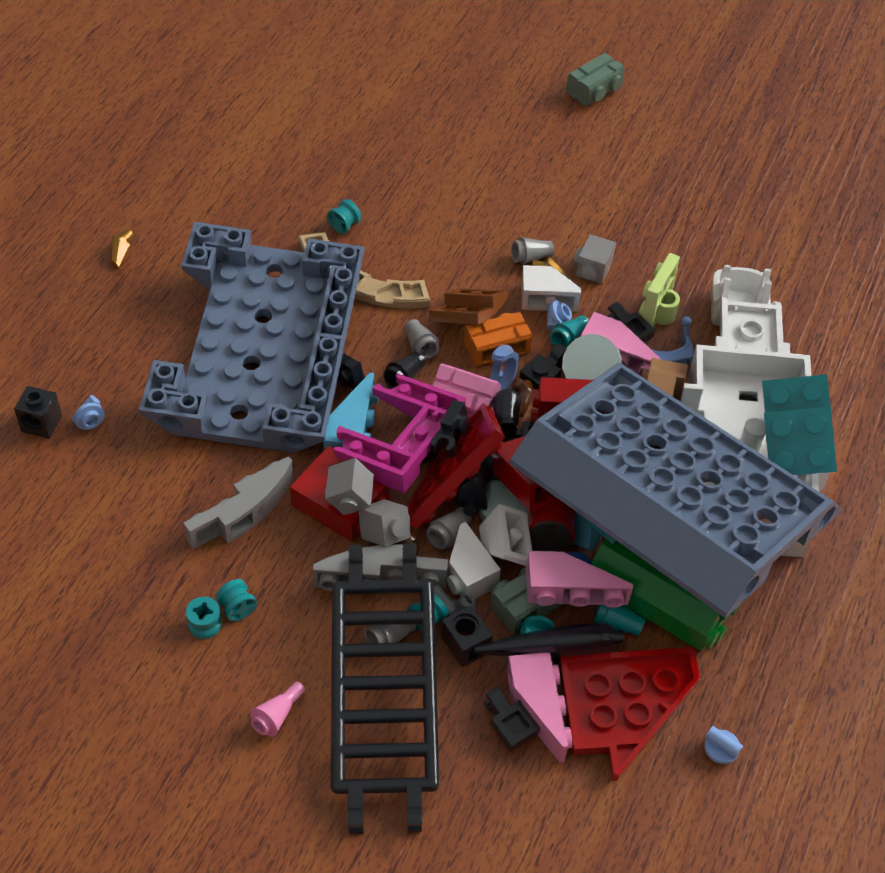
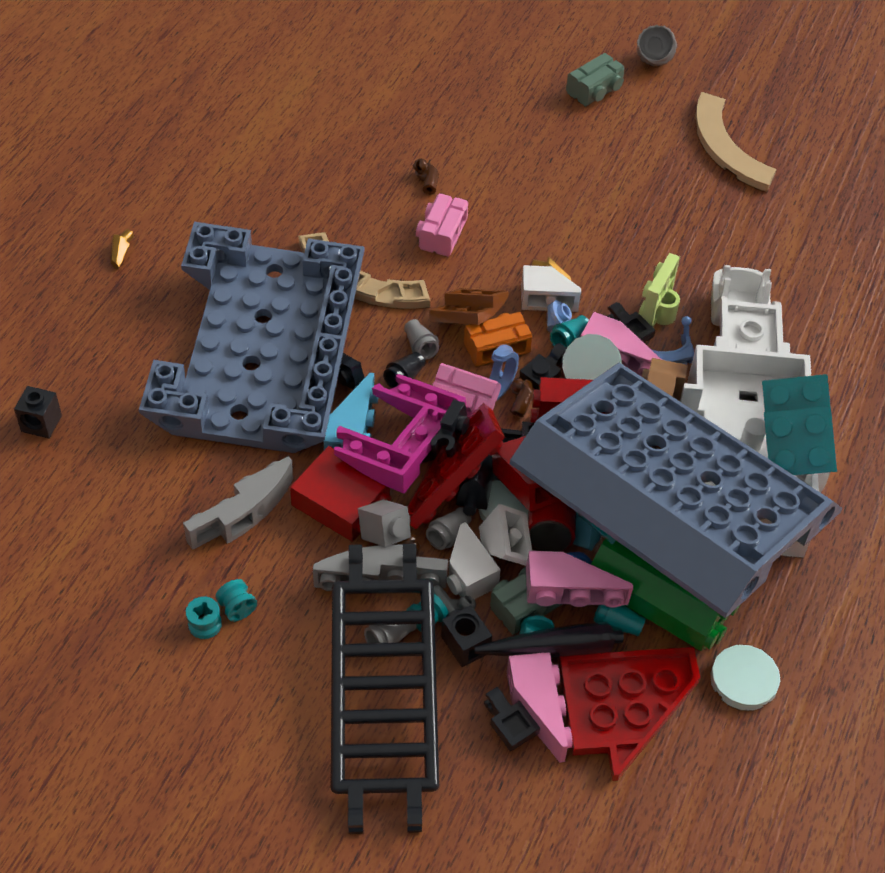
light blue plate [71,395,105,430] -> none
bright pink cone [250,681,305,737] -> none
light grey brick [325,458,374,515] -> none
teal wheel [327,199,362,234] -> none
black cone [492,389,522,435] -> none
light grey cone [511,237,554,265] -> none
light grey brick [574,234,616,284] -> none
light blue plate [704,726,743,764] -> none
none -> reddish brown arm [413,158,439,195]
none -> bright pink brick [416,193,468,257]
none -> light grey hair [636,25,677,66]
none -> tan tile [695,92,776,192]
none -> light aqua tile [710,645,781,710]

